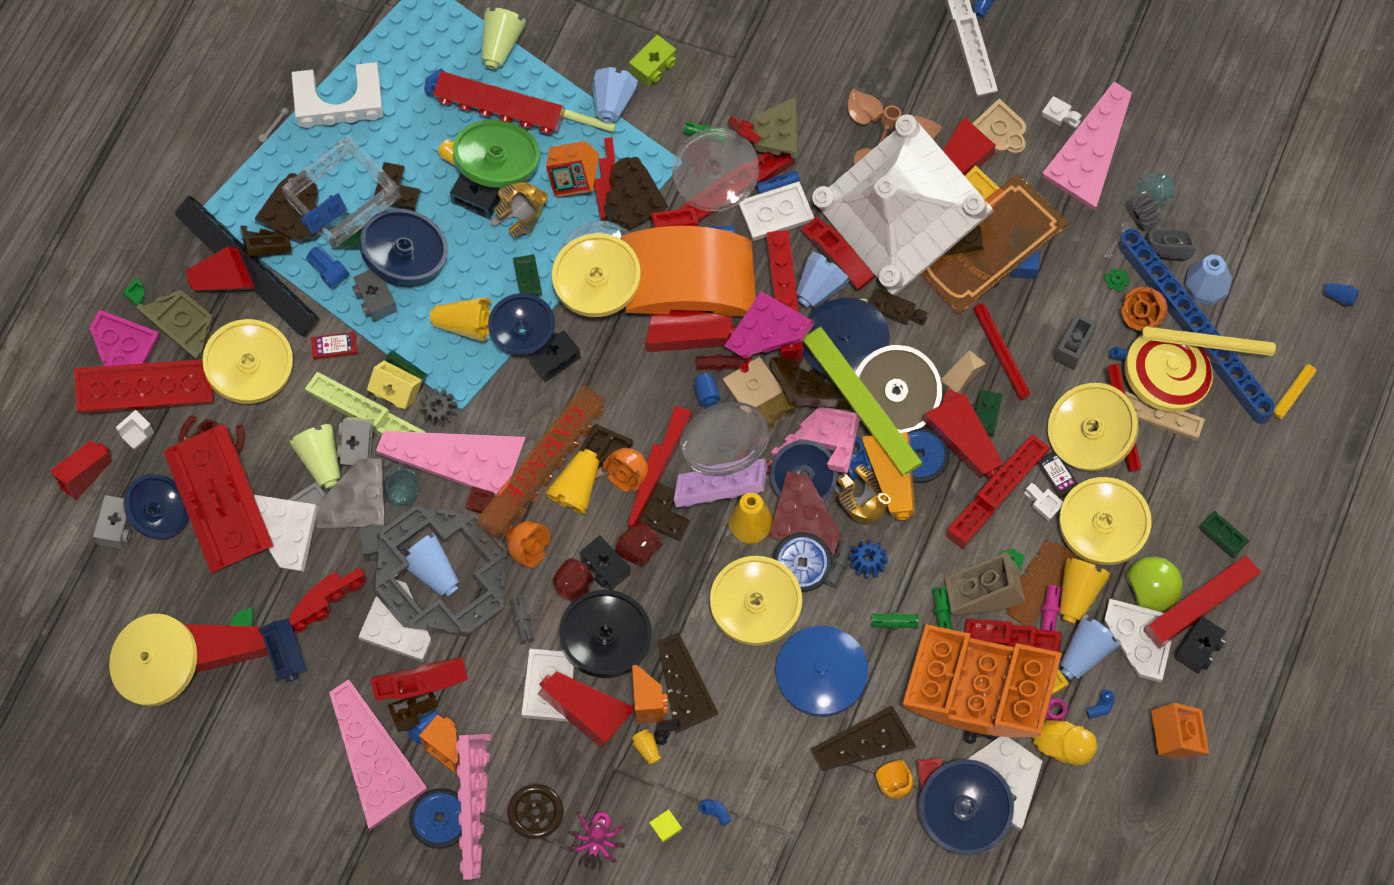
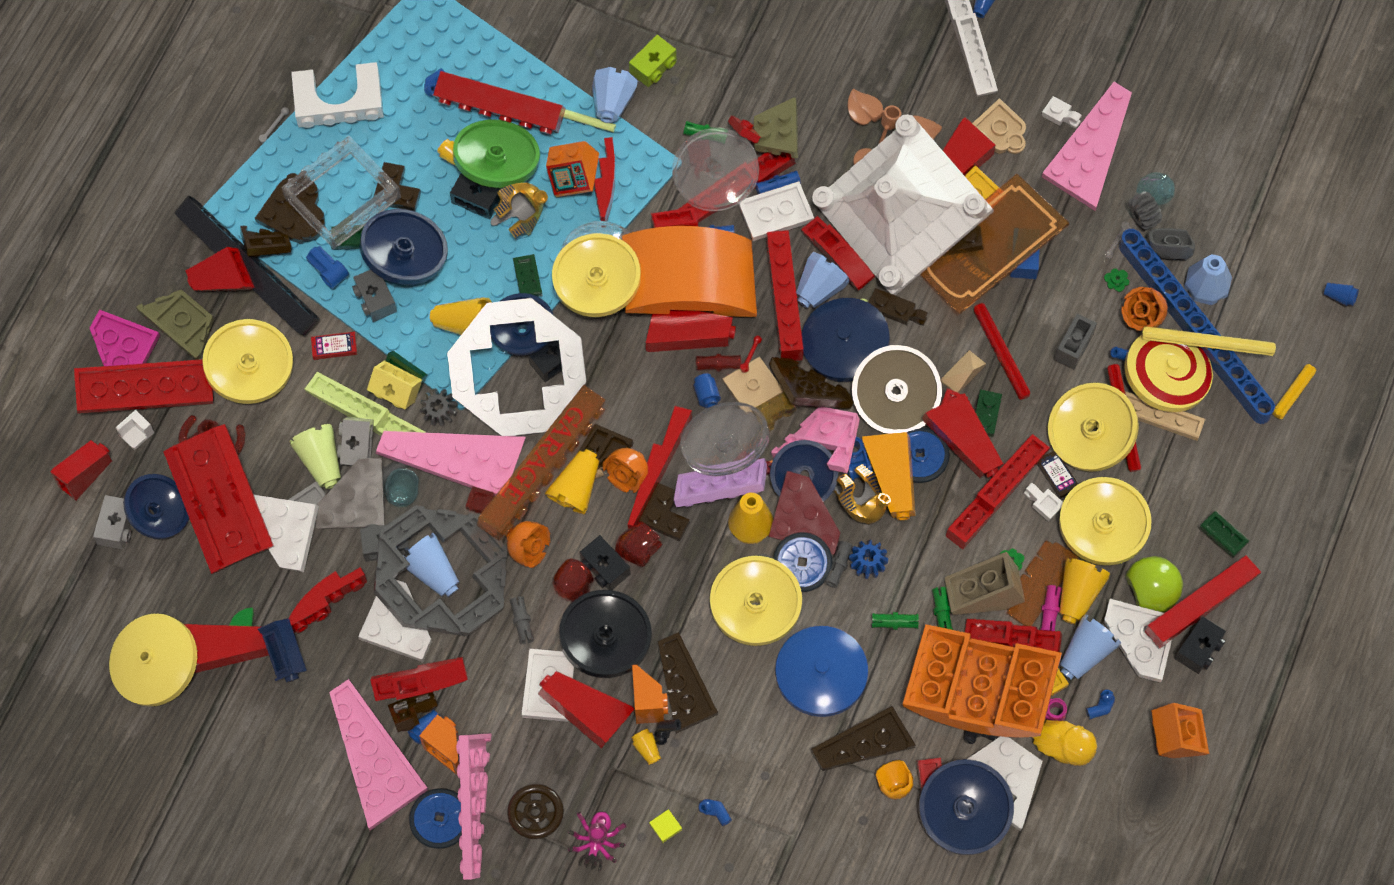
green tile [122,278,145,306] -> none
blue hinge [300,193,347,235] -> none
yellowish green cone [482,7,526,70] -> none
dark brown plate [604,157,668,228] -> none
dark pink plate [724,291,815,359] -> none
lime tile [803,327,922,477] -> none
none -> plate [447,298,586,436]

